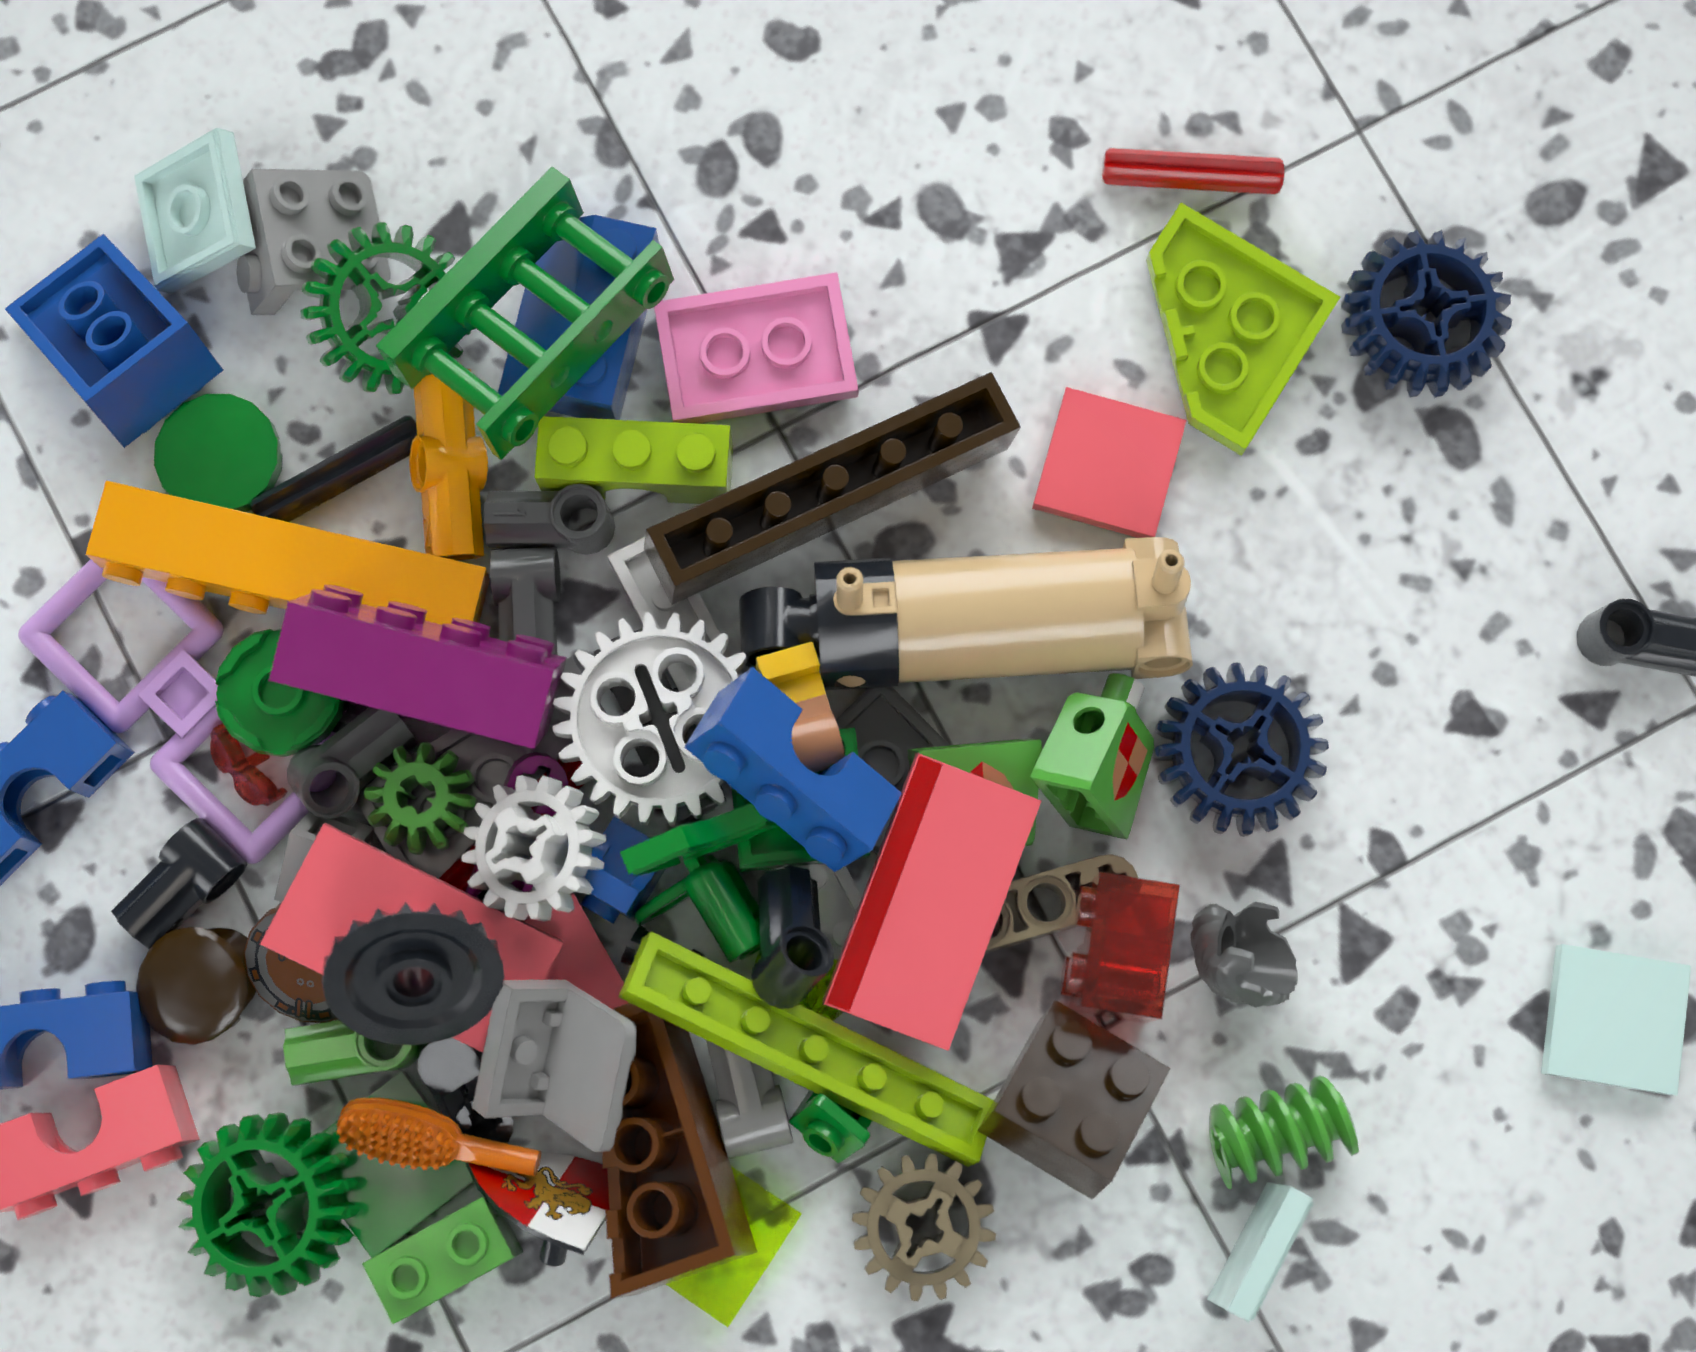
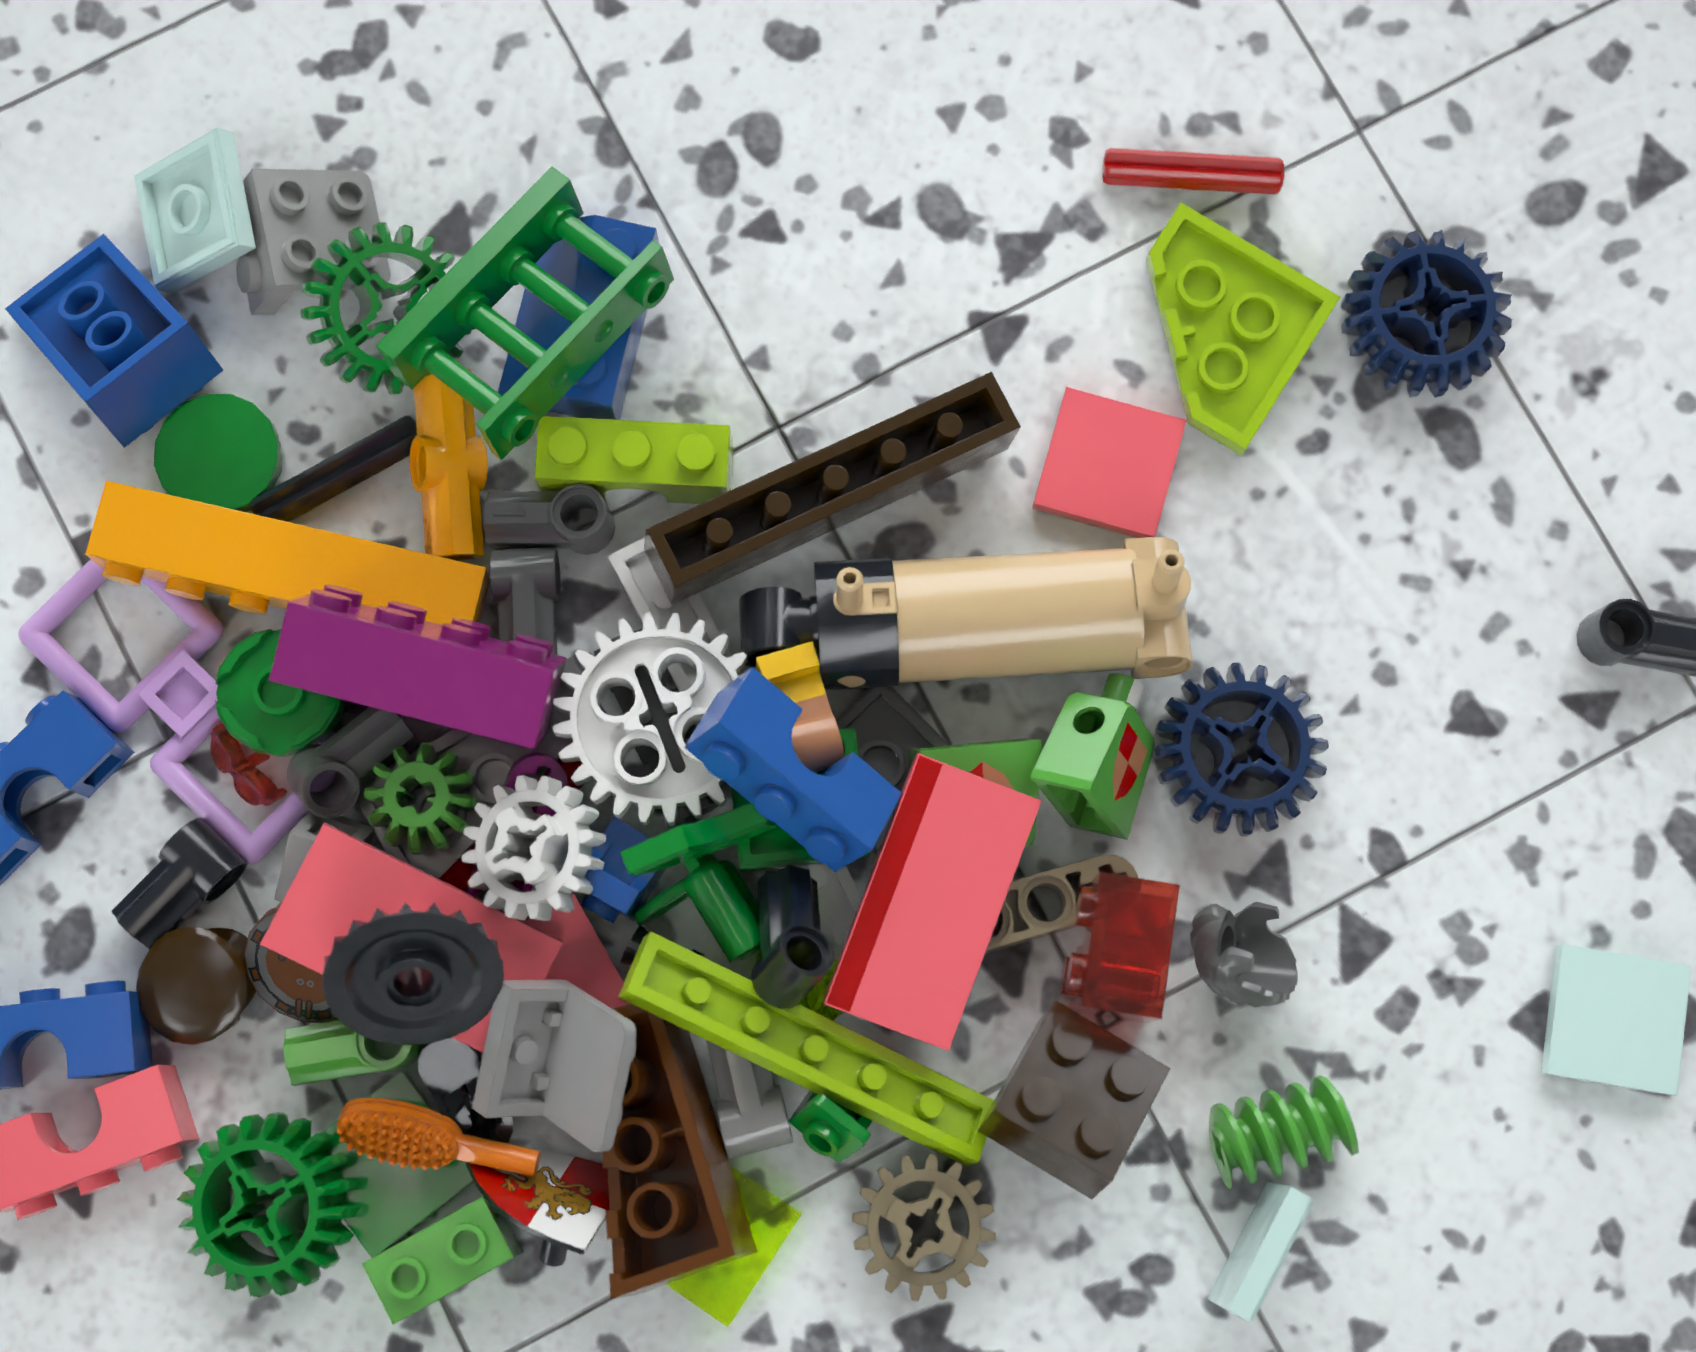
bright pink plate [654,272,859,424] -> none

